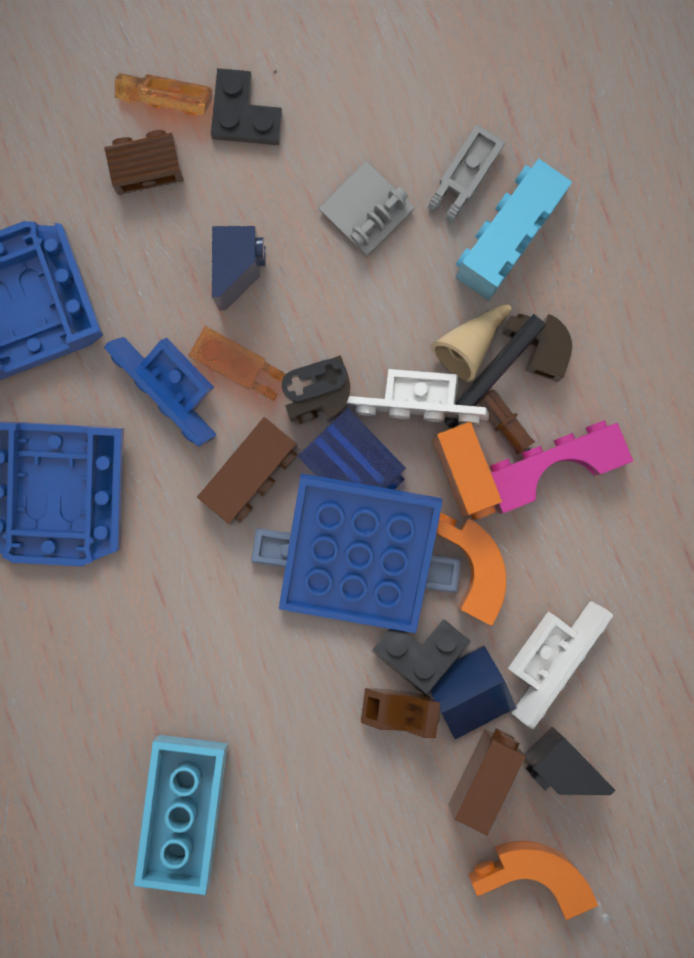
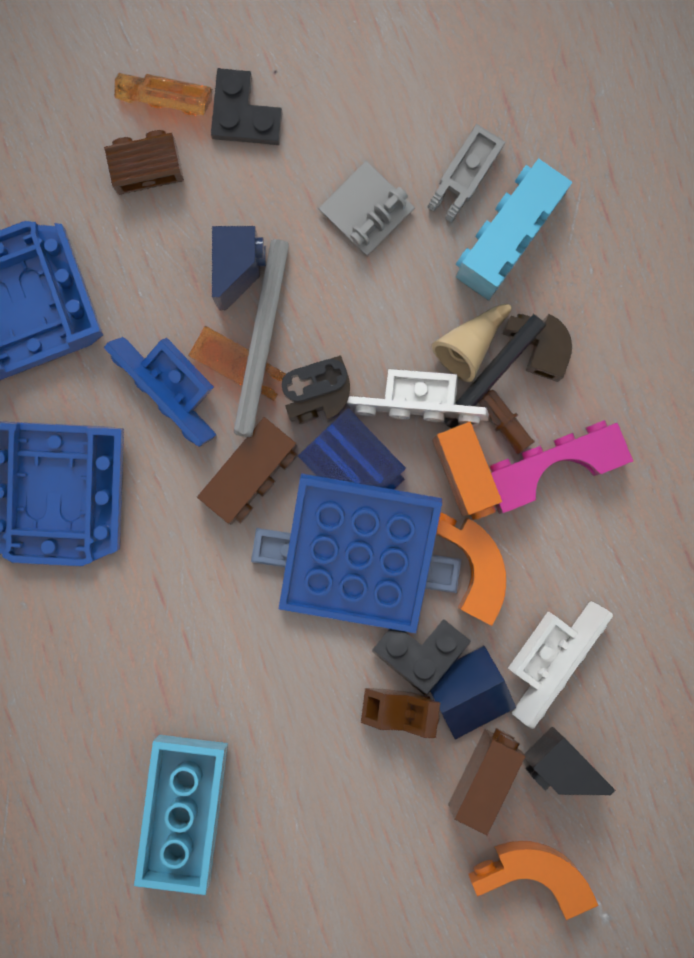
none -> light grey axle [234,239,289,437]

